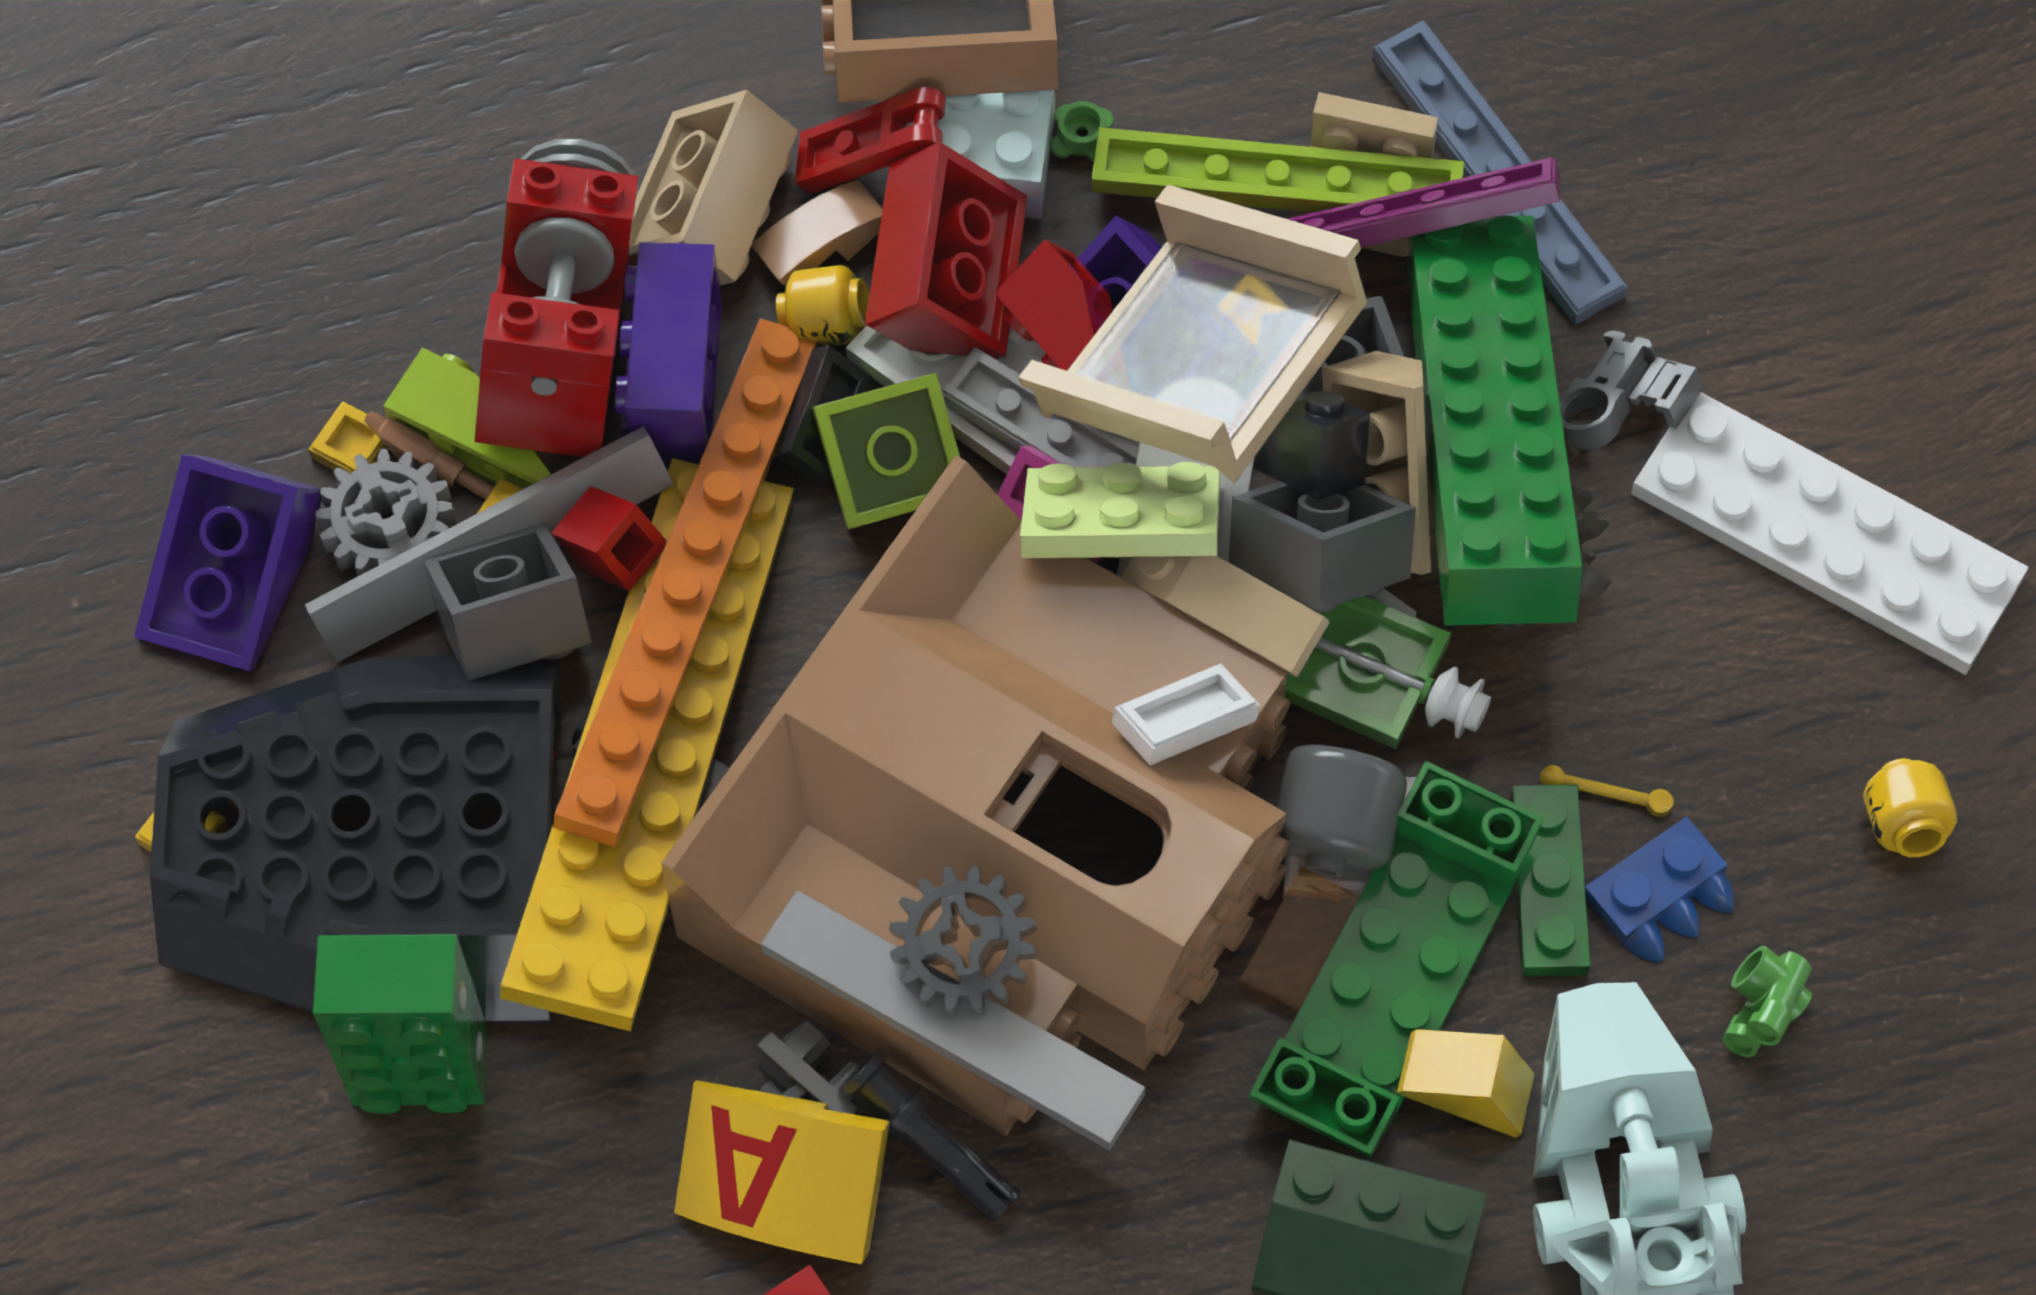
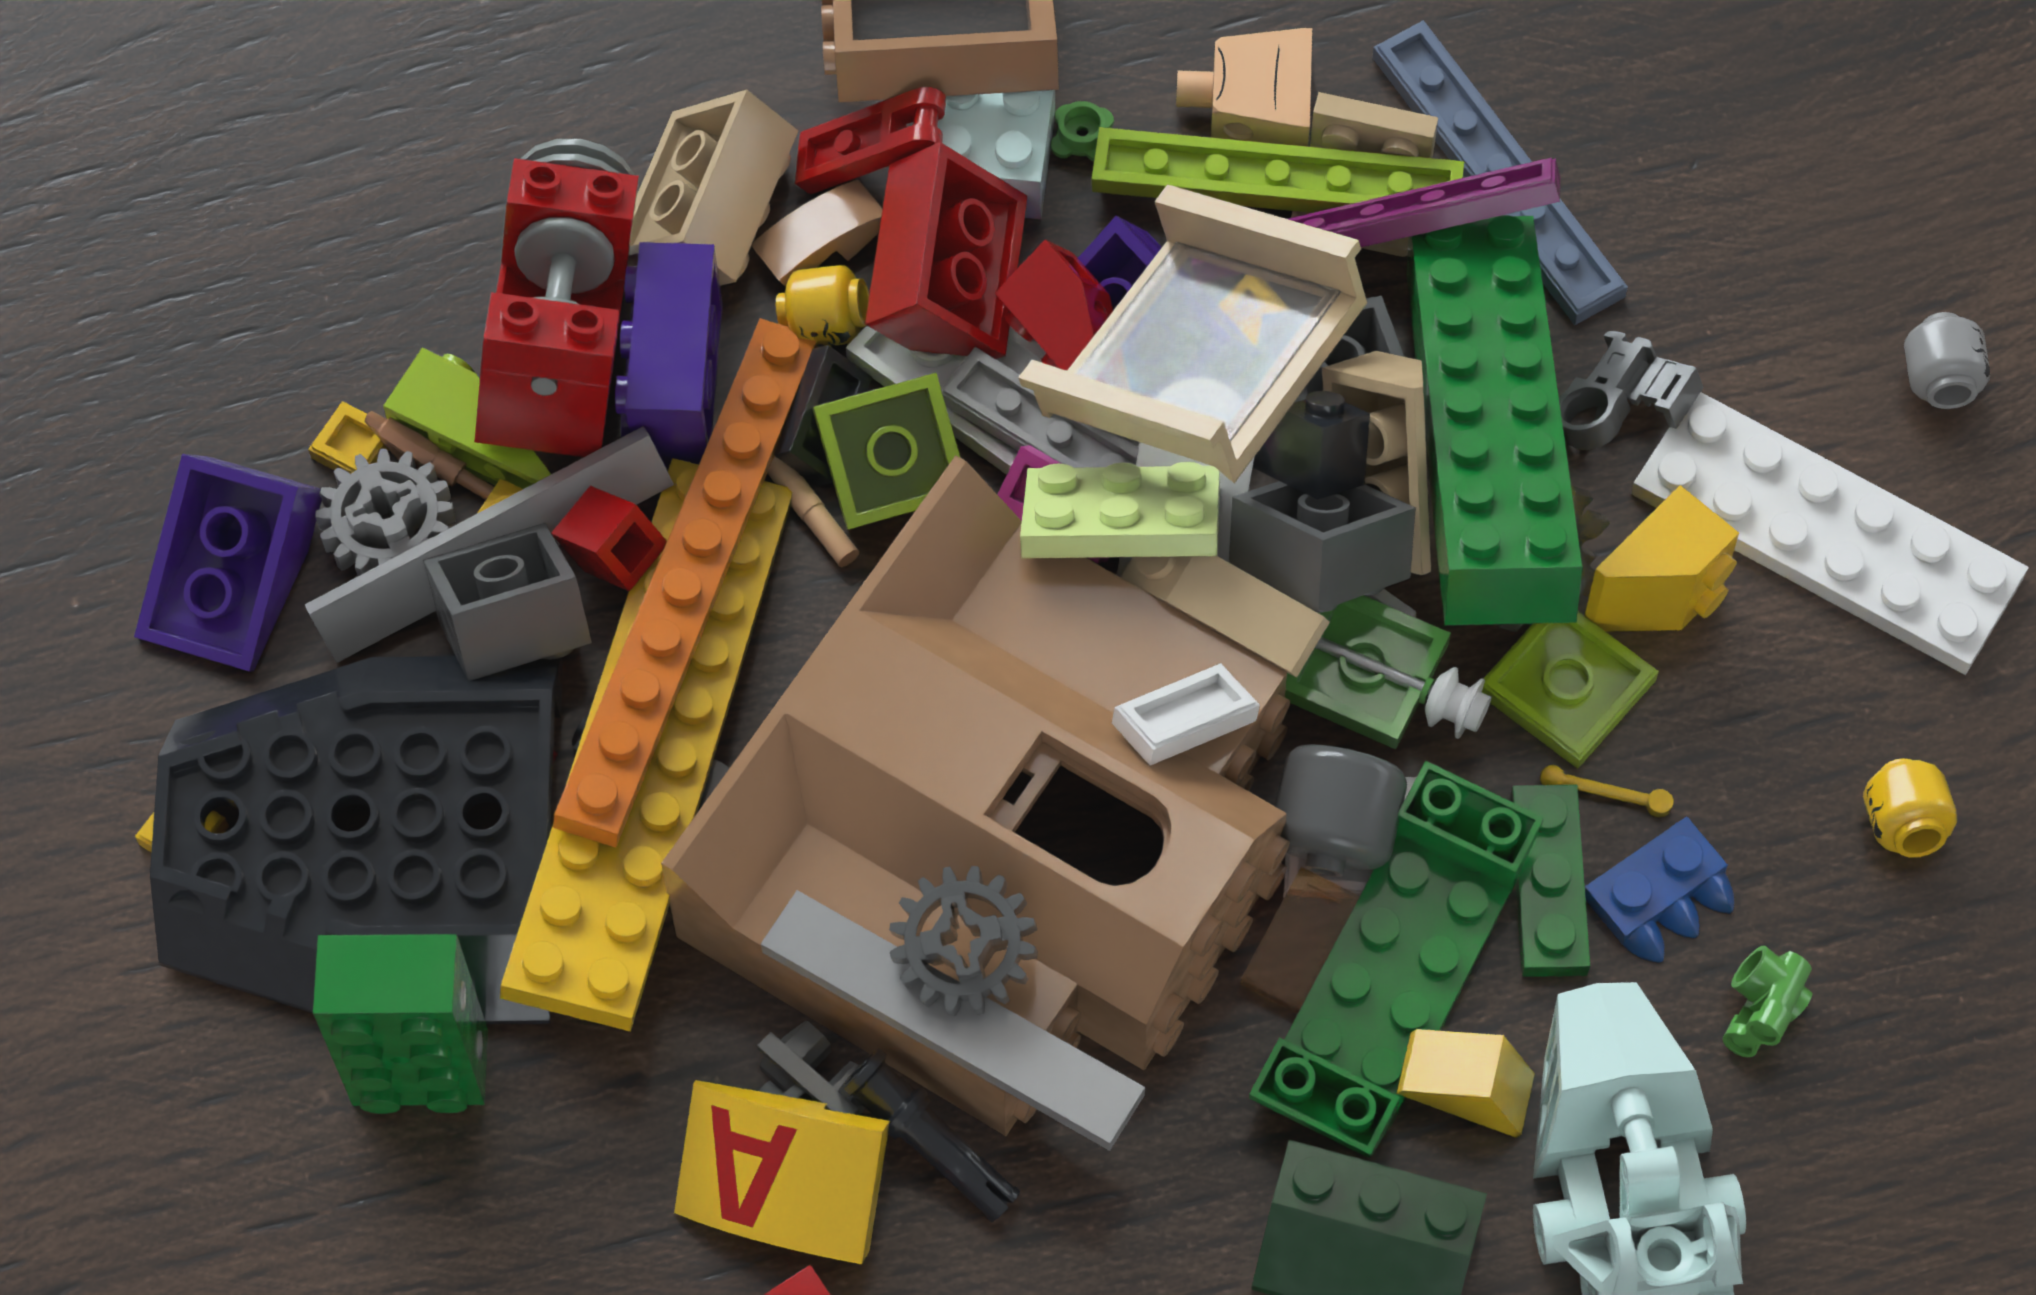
none -> light nougat piece [767,455,859,567]
none -> light nougat torso [1176,28,1312,147]
none -> lime tile [1482,611,1659,769]
none -> yellow slope [1584,485,1739,632]
none -> light grey head [1904,312,1990,409]

